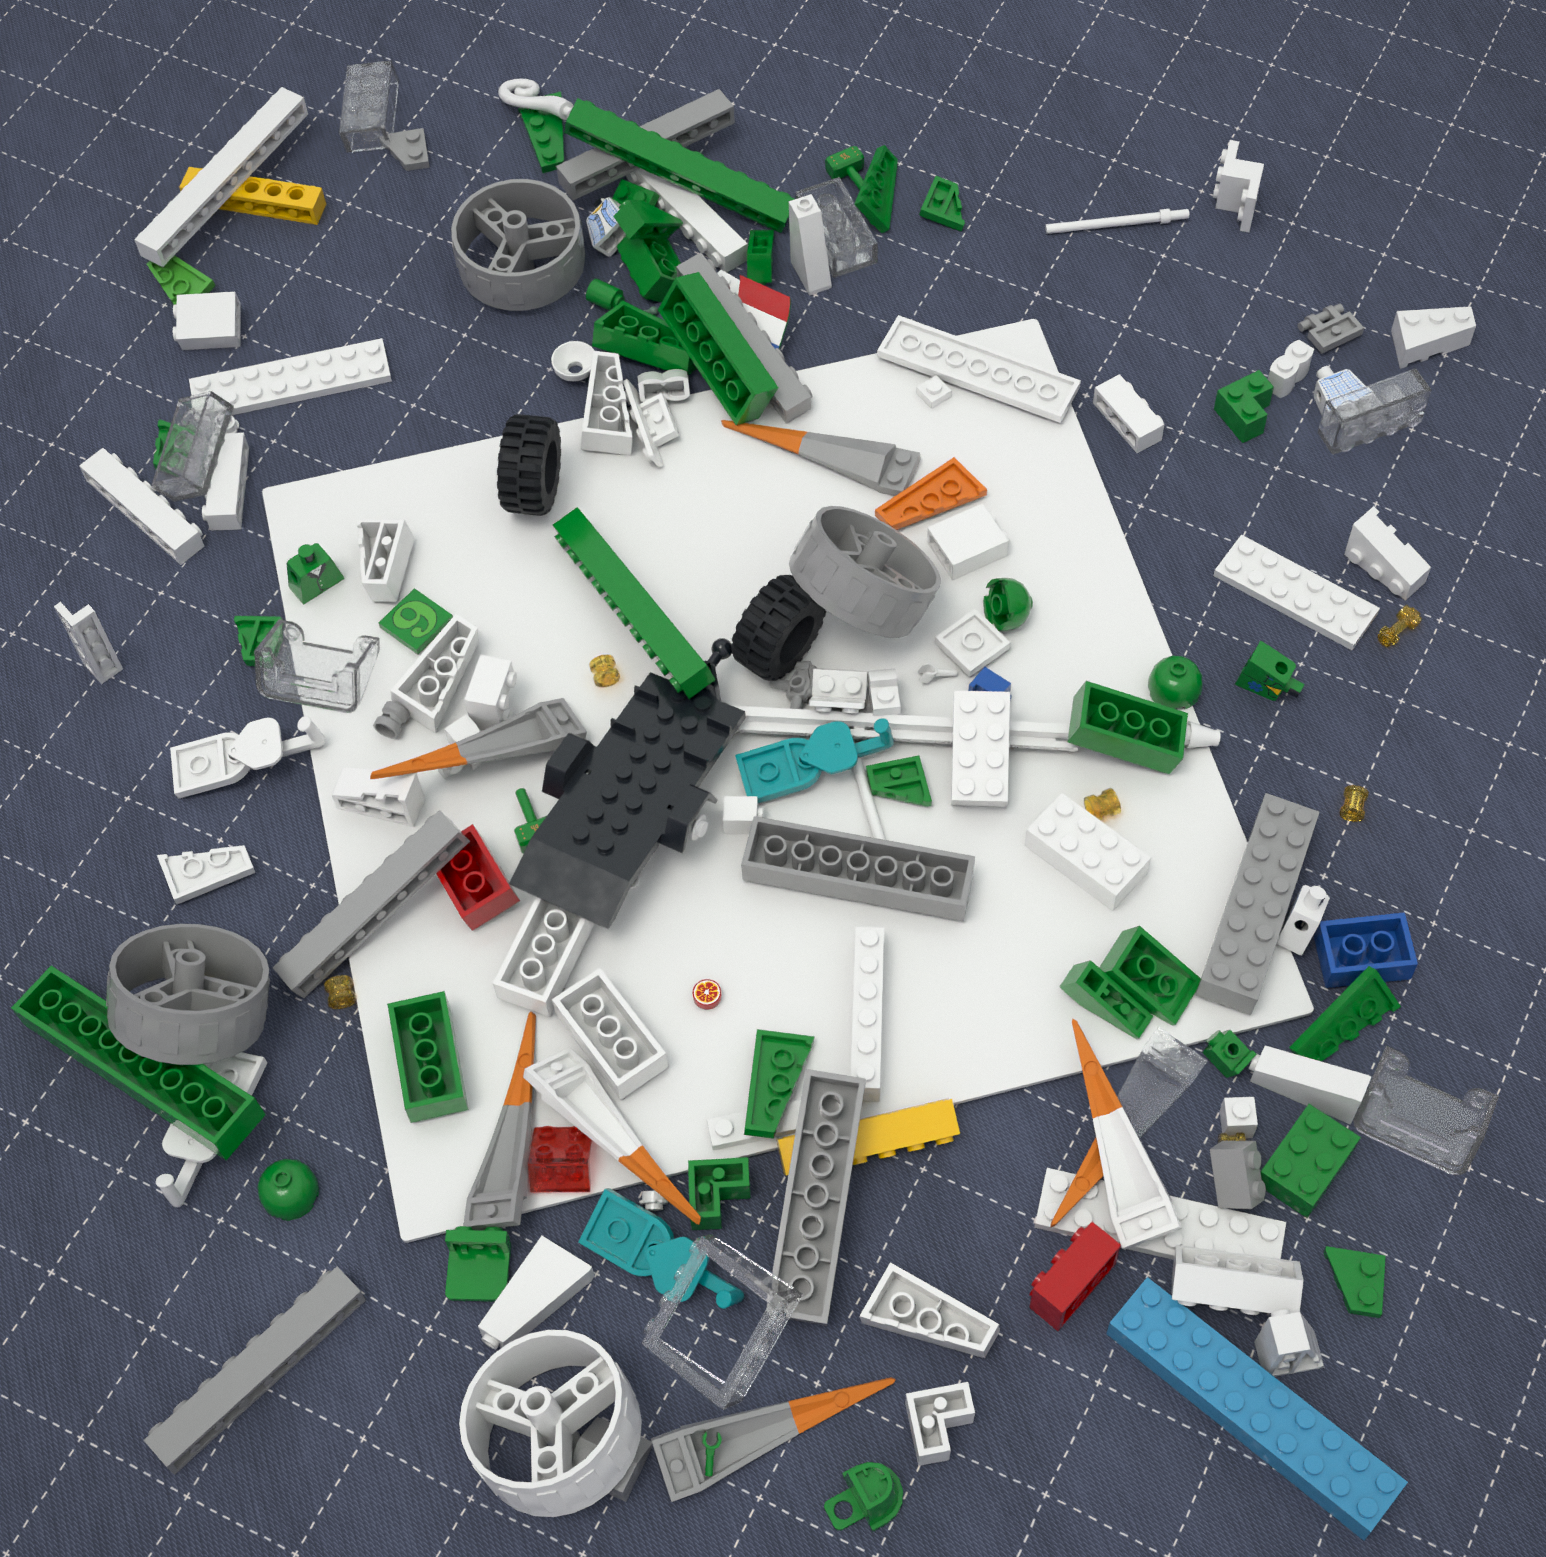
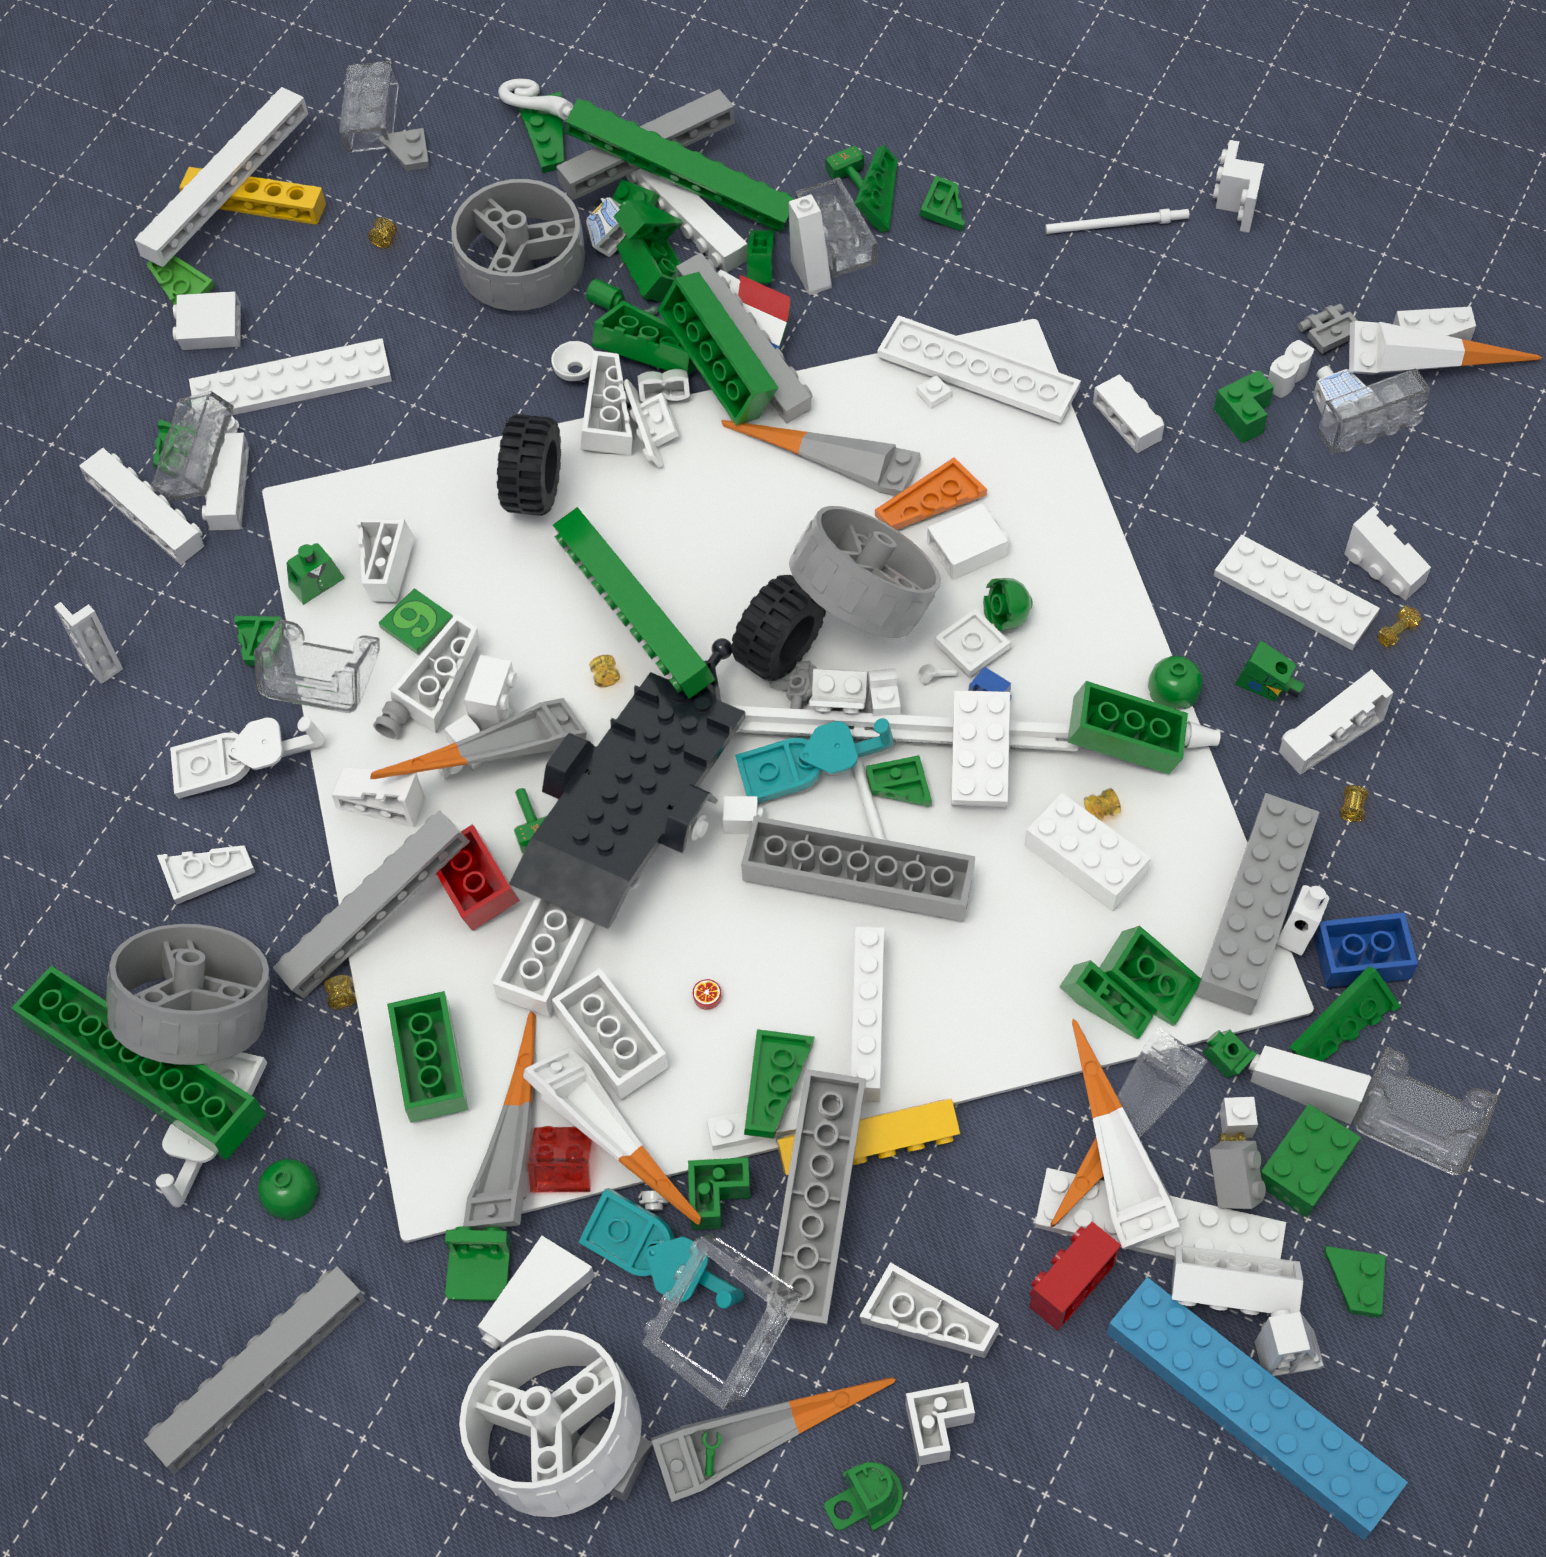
none -> clear yellow wheel [368,217,397,248]
none -> white wedge [1279,669,1394,775]
none -> white plate [1349,321,1542,375]

